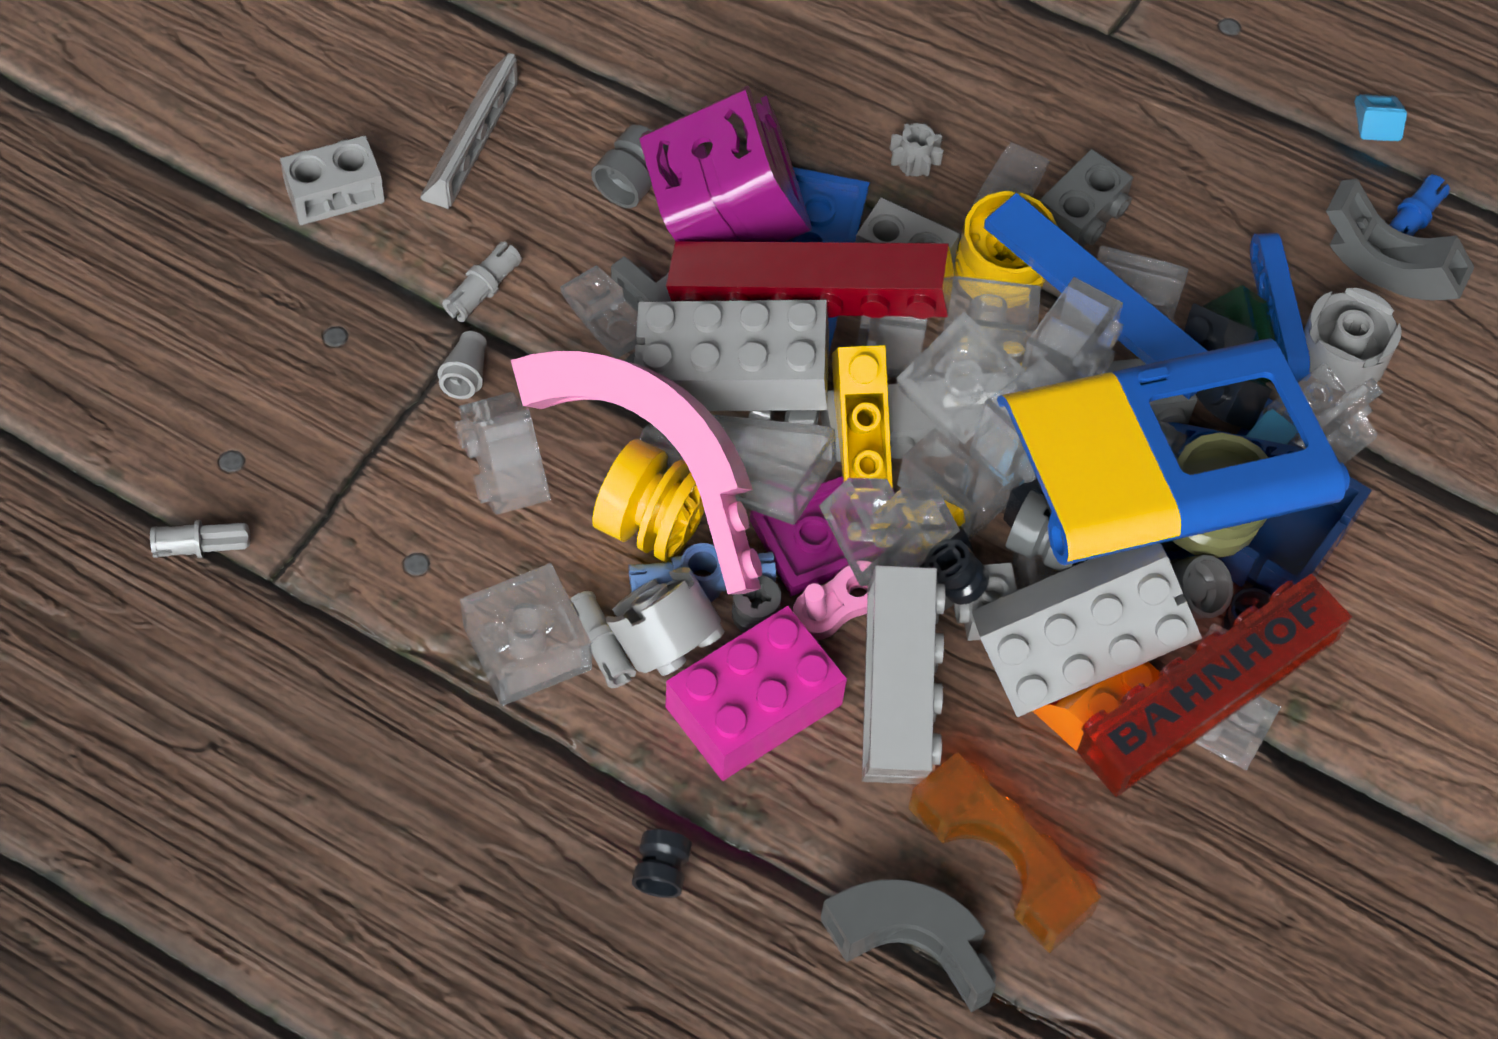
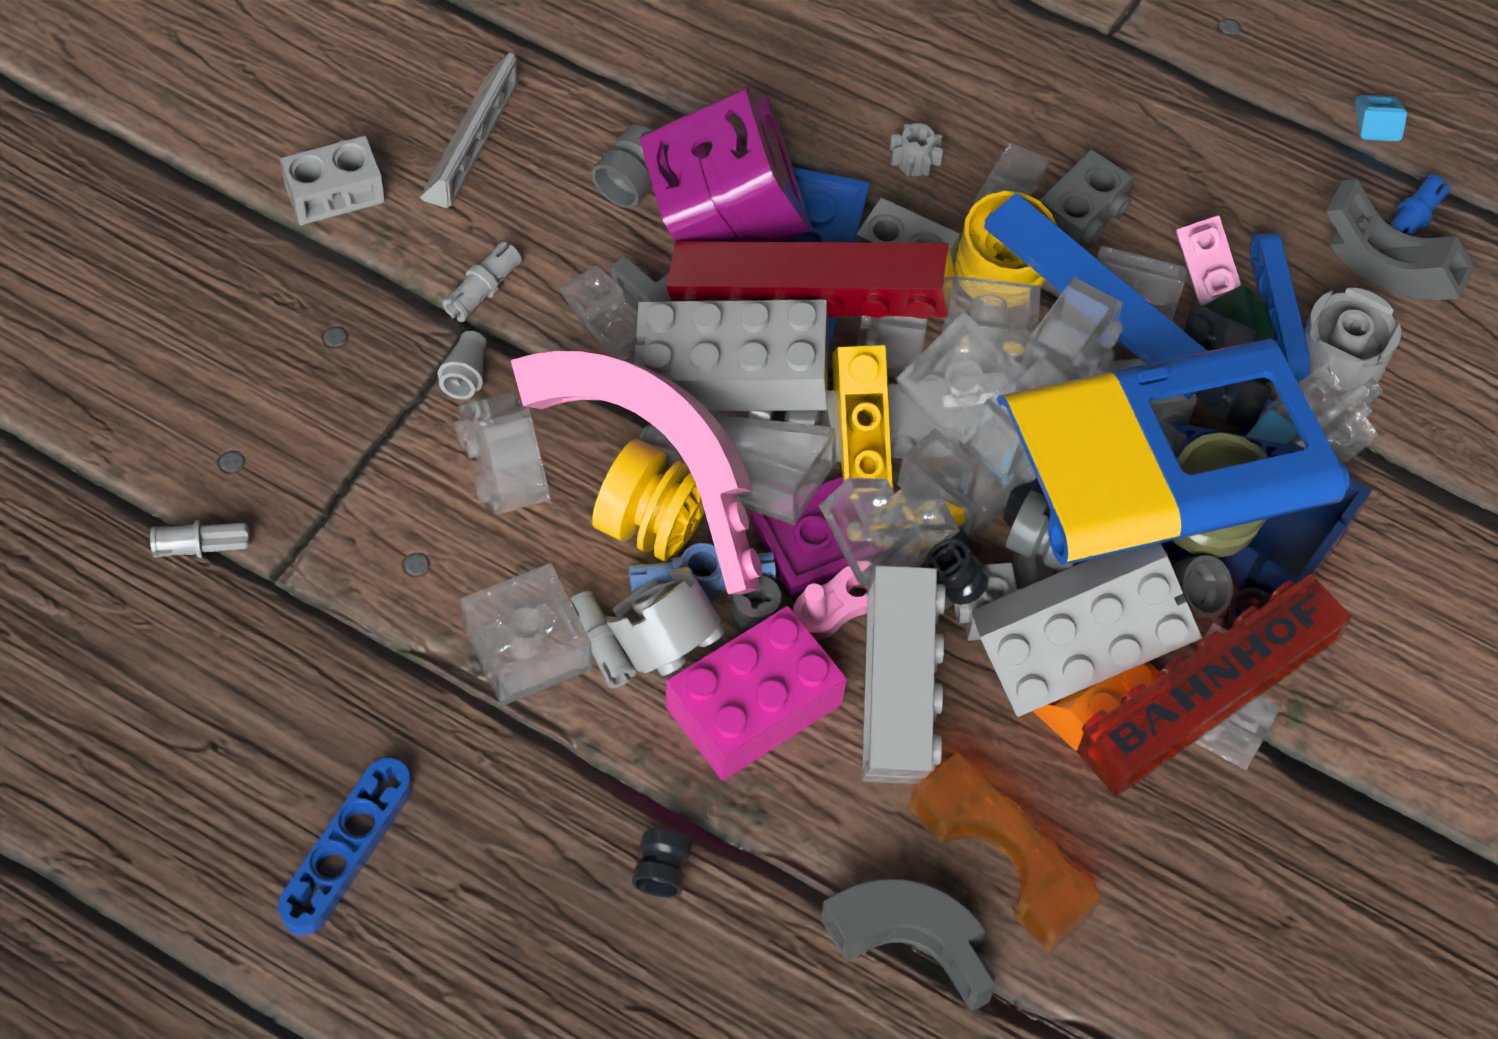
none -> blue beam [278,758,412,936]
none -> bright pink hips [1175,215,1243,306]

